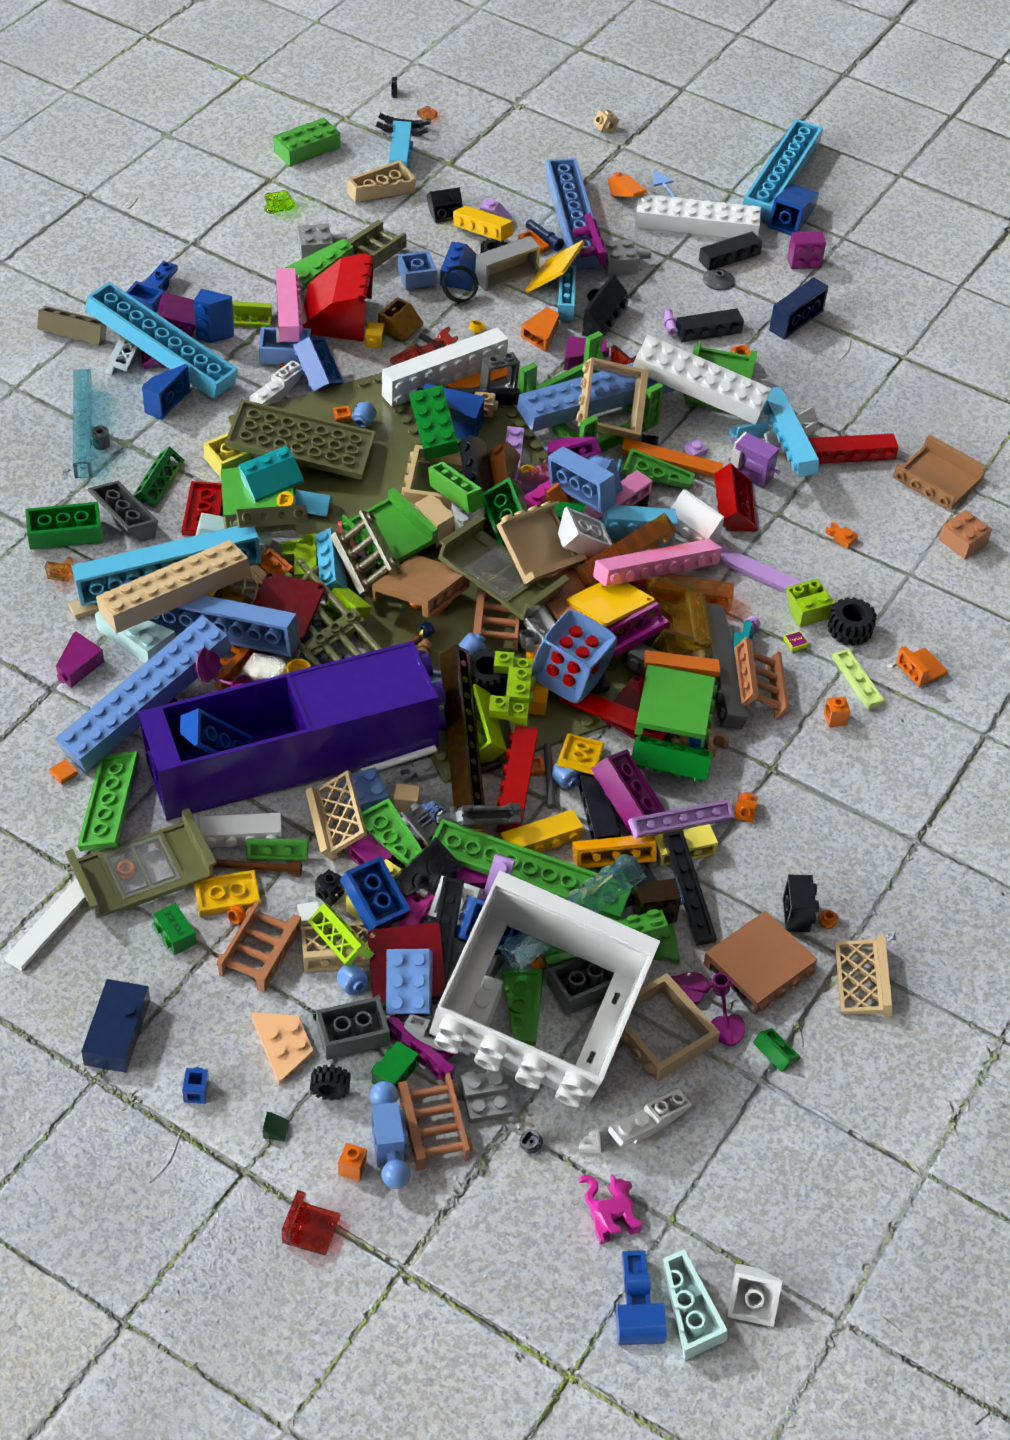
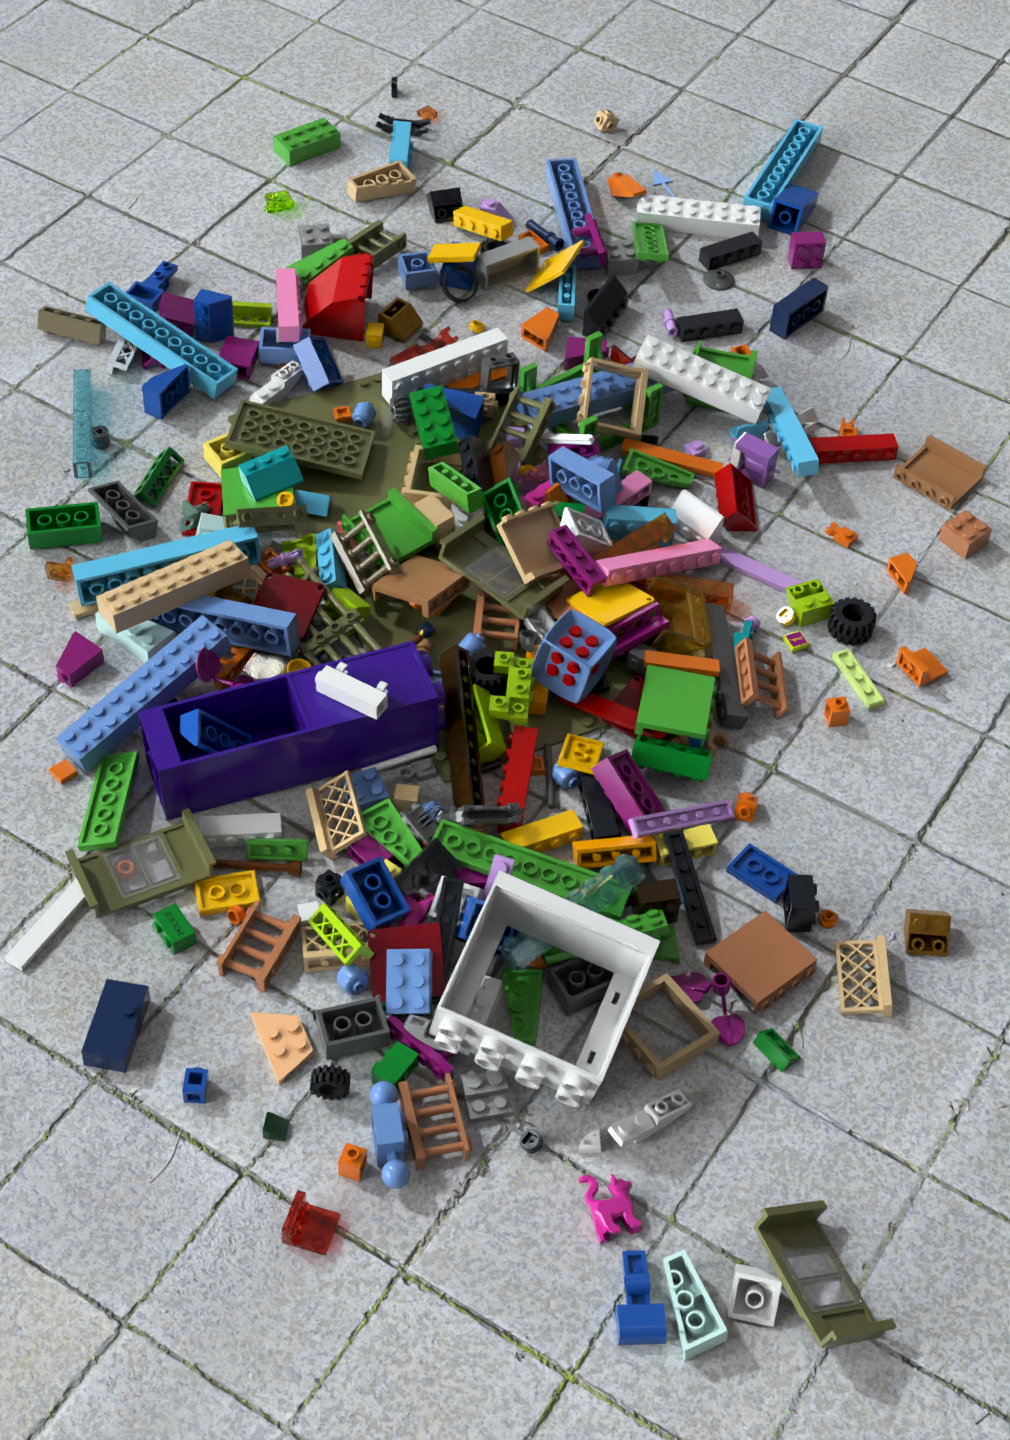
none -> sand green bracket [180,500,210,532]
none -> magenta brick [219,336,259,379]
none -> lavender pin [267,548,304,570]
none -> white brick [315,662,388,720]
none -> dark grey gear [389,394,412,424]
none -> yellow tile [427,242,482,263]
none -> olive fence [488,386,556,465]
none -> white axle [524,433,595,445]
none -> magenta fence [547,525,607,597]
none -> bright green plate [631,222,669,263]
none -> blue tile [726,843,798,903]
none -> olive piece [753,1200,897,1348]
none -> tile [777,607,796,626]
none -> orange plate [839,418,857,436]
none -> orange slope [887,553,917,594]
none -> pearl gold slope [904,909,951,957]

